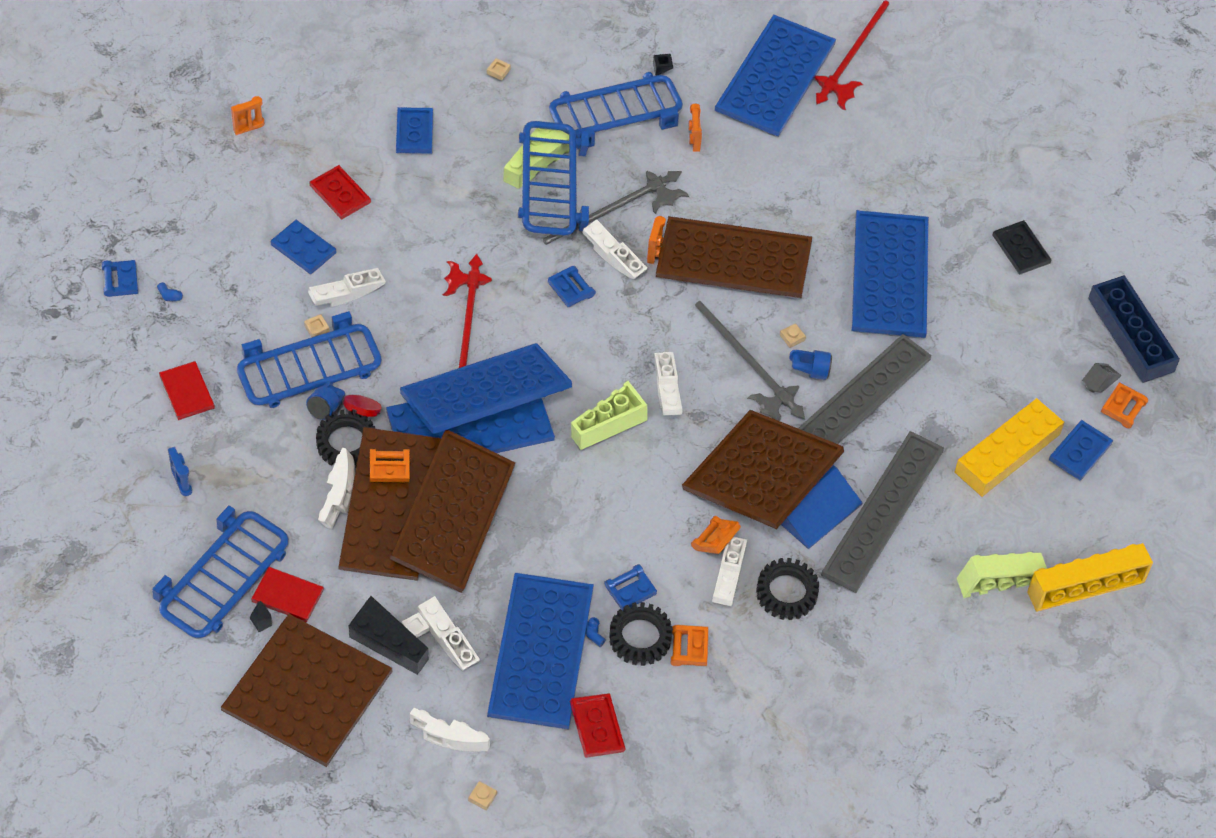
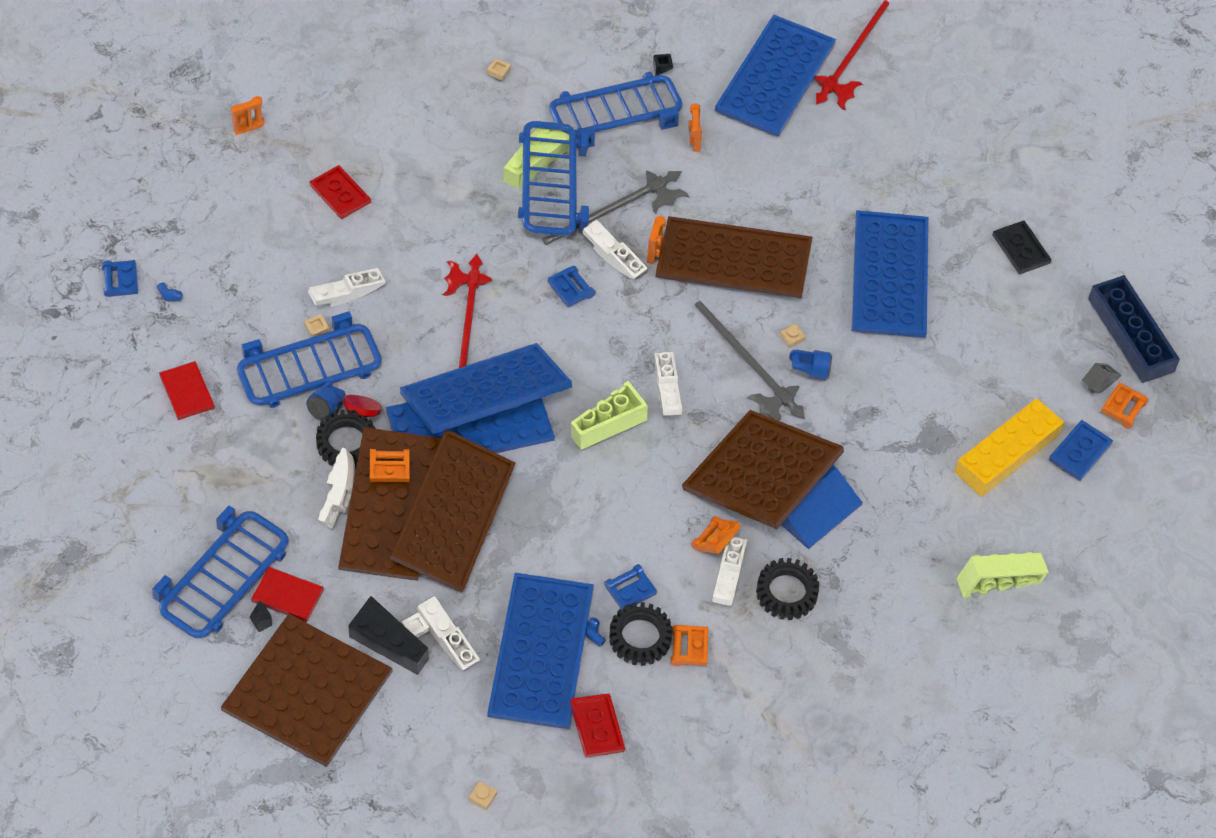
blue plate [168,447,192,496] -> none
blue plate [270,219,336,275] -> none
blue plate [396,107,433,154] -> none
white slope [410,708,490,752] -> none
dark grey plate [798,334,932,444] -> none
dark grey plate [821,431,944,593] -> none
yellow brick [1027,543,1153,612] -> none

